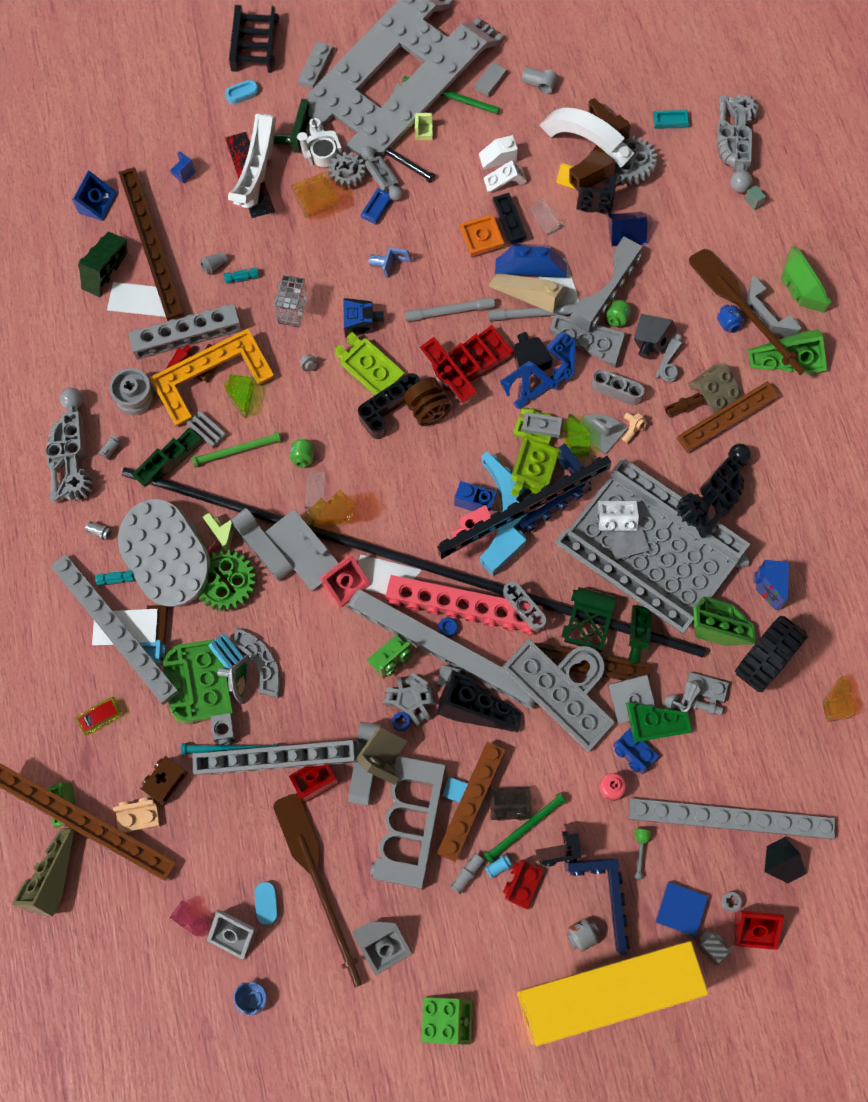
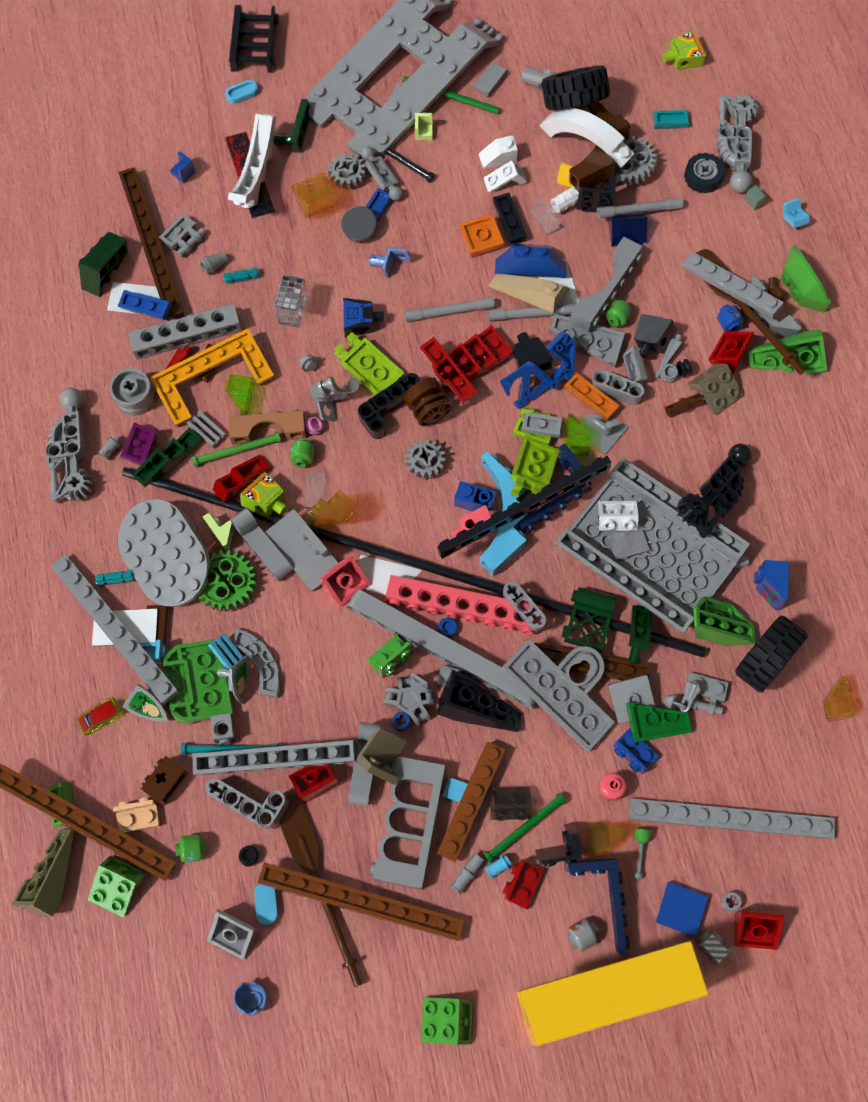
blue slope [72,170,117,221] -> none
light grey pin [85,521,112,540] -> none
clear pink leg [170,900,210,937] -> none
white piece [297,118,343,167] -> none
light grey plate [298,41,333,89] -> none
light grey slope [352,921,412,975] -> none
light nougat piece [622,412,647,444] -> none
dark orange plate [677,381,779,453] -> none
black slope [764,837,806,884] -> none
none -> bright green bracket [88,855,146,917]
none -> blue plate [118,290,172,321]
none -> magenta bracket [120,423,158,466]
none -> shield [122,684,169,722]
none -> light grey plate [159,213,206,257]
none -> bright green head [175,835,206,862]
none -> light grey beam [205,778,289,830]
none -> red slope [212,454,271,502]
none -> nougat arch [229,409,306,445]
none -> black plate [238,846,259,867]
none -> lime torso [240,472,288,517]
none -> dark orange plate [258,862,465,942]
none -> bright pink plate [304,417,323,435]
none -> light grey piece [310,376,359,421]
none -> dark grey tile [341,206,377,242]
none -> light grey gear [405,439,446,479]
none -> black tyre [541,65,610,111]
none -> white axle [551,186,579,213]
none -> orange plate [564,372,620,421]
none -> clear yellow slope [586,823,630,854]
none -> light grey piece [597,198,683,218]
none -> light grey tile [623,346,647,384]
none -> lime torso [662,30,706,70]
none -> black bush [677,359,692,377]
none -> light grey plate [682,252,784,319]
none -> black wheel [684,153,725,194]
none -> red slope [708,331,755,374]
none -> reddish brown arm [768,277,787,301]
none -> medium azure bracket [783,198,810,228]

